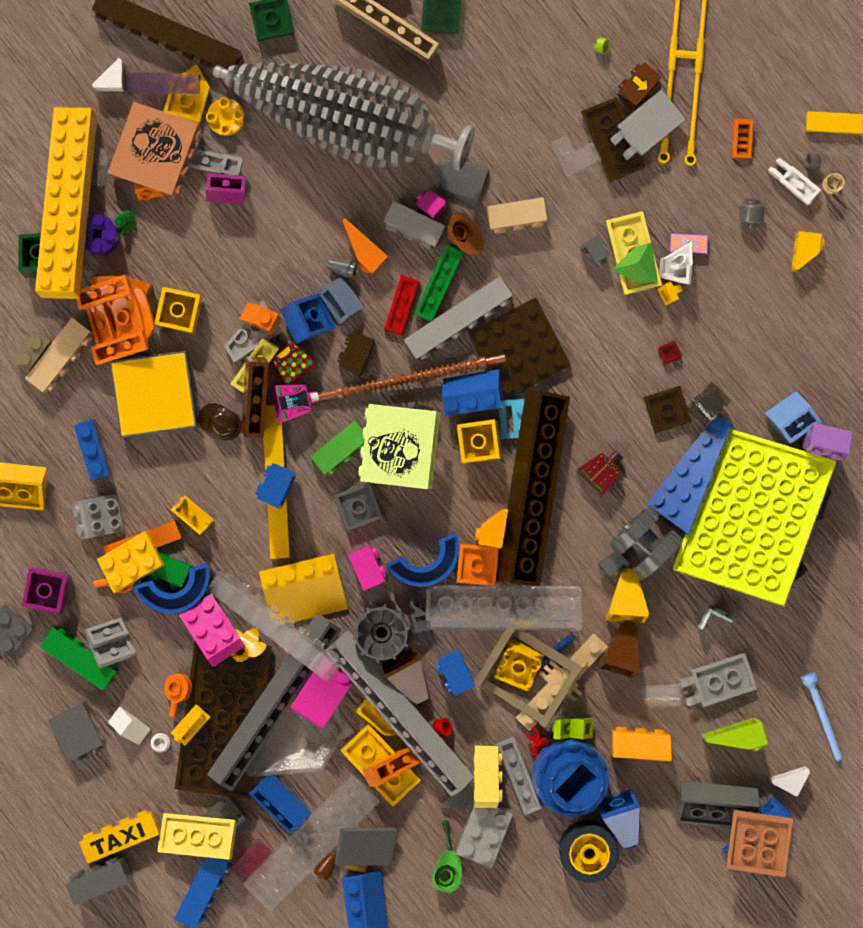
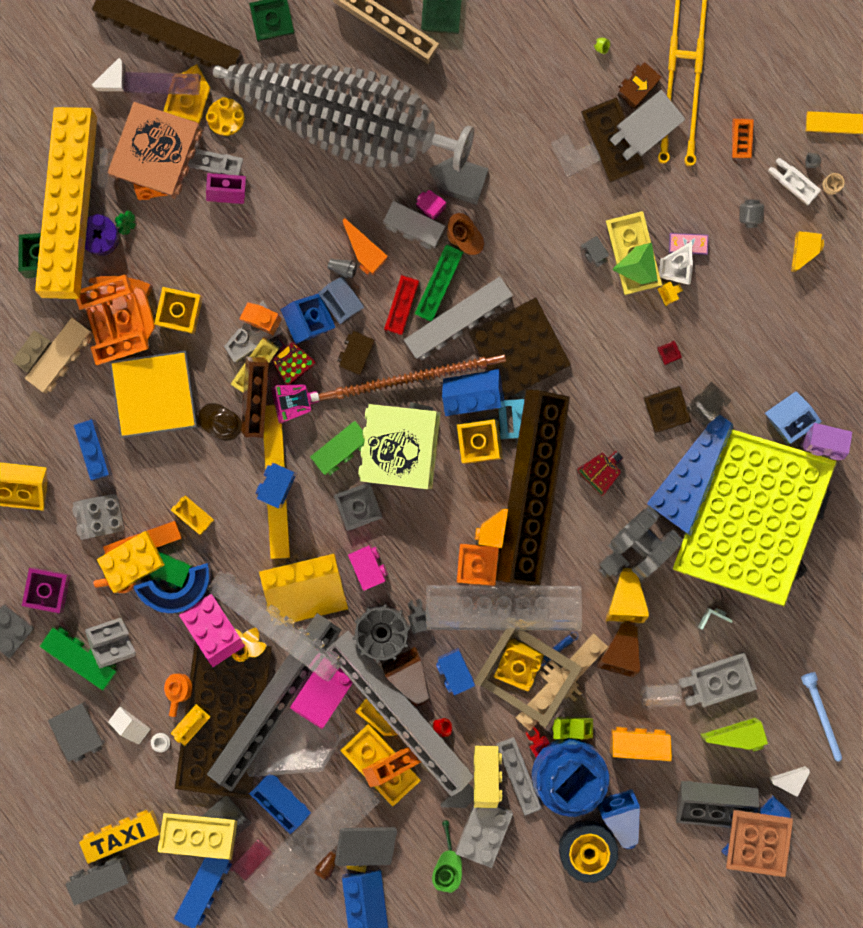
blue brick [386,532,460,587] -> none
tan brick [486,197,547,234] -> none

